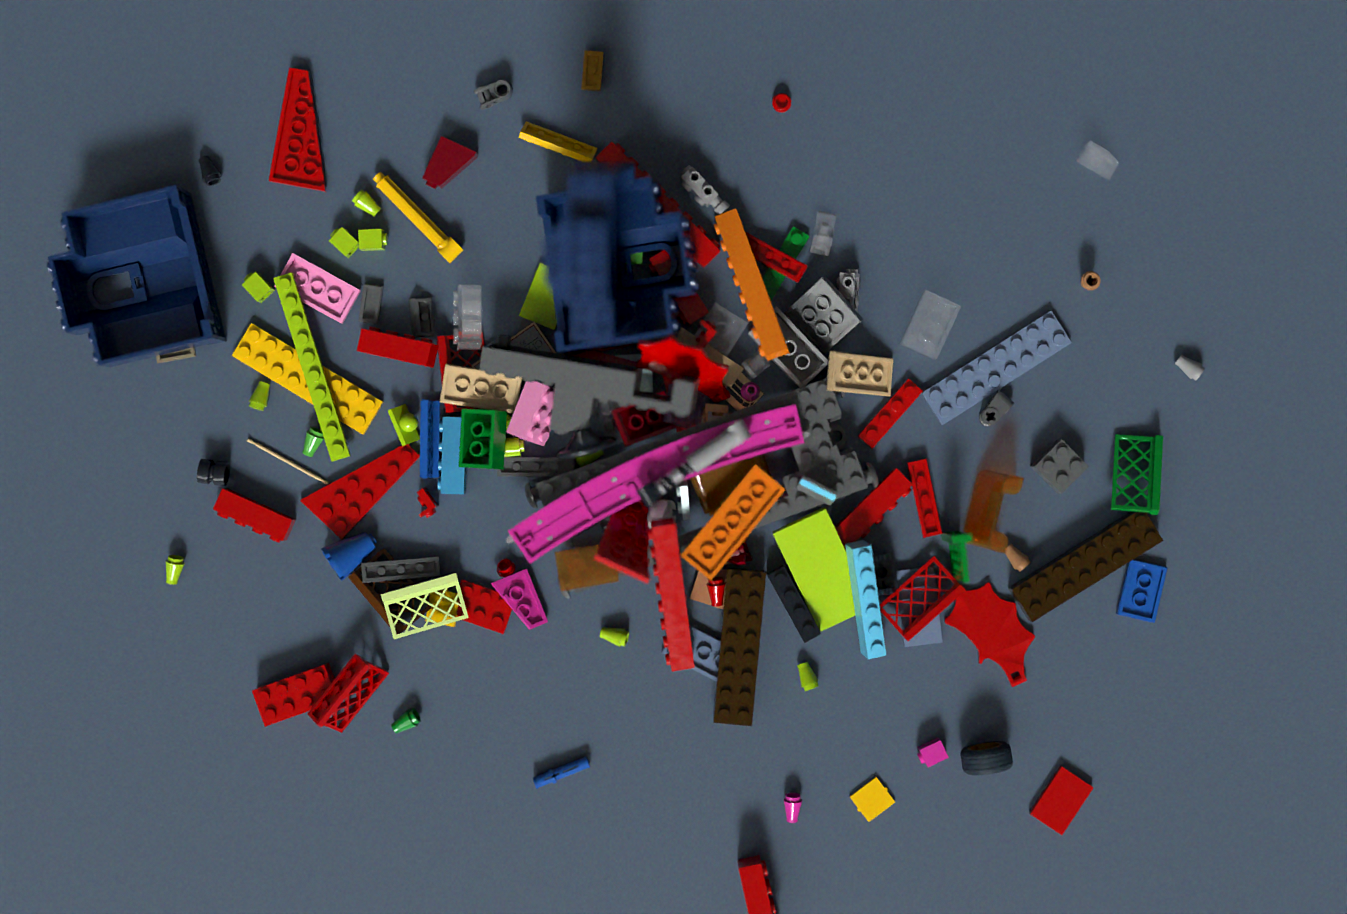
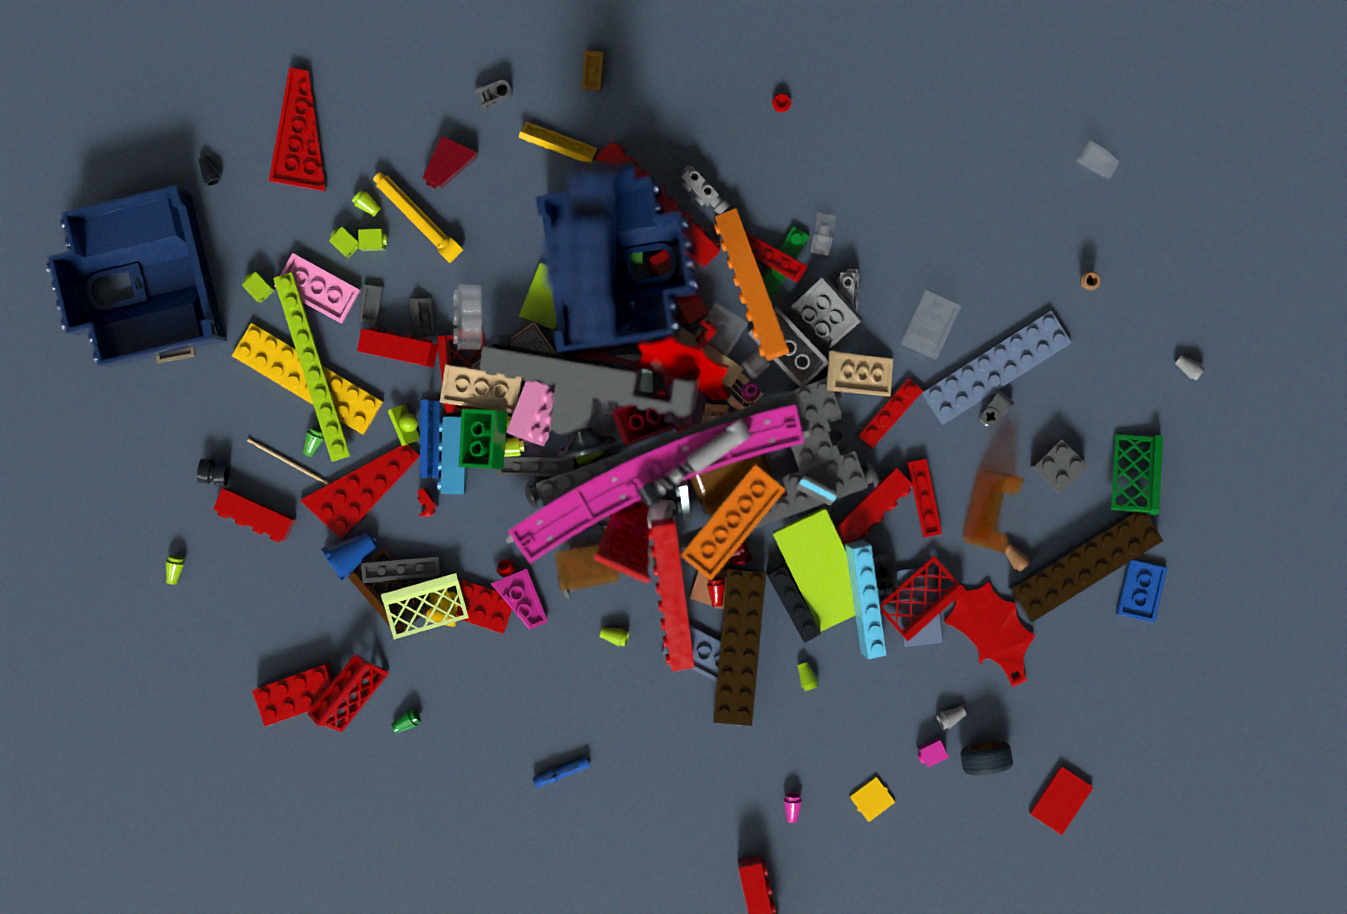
lime cone [249,381,270,411] -> none
green fence [941,531,972,583] -> none
none -> light grey cone [937,705,967,730]

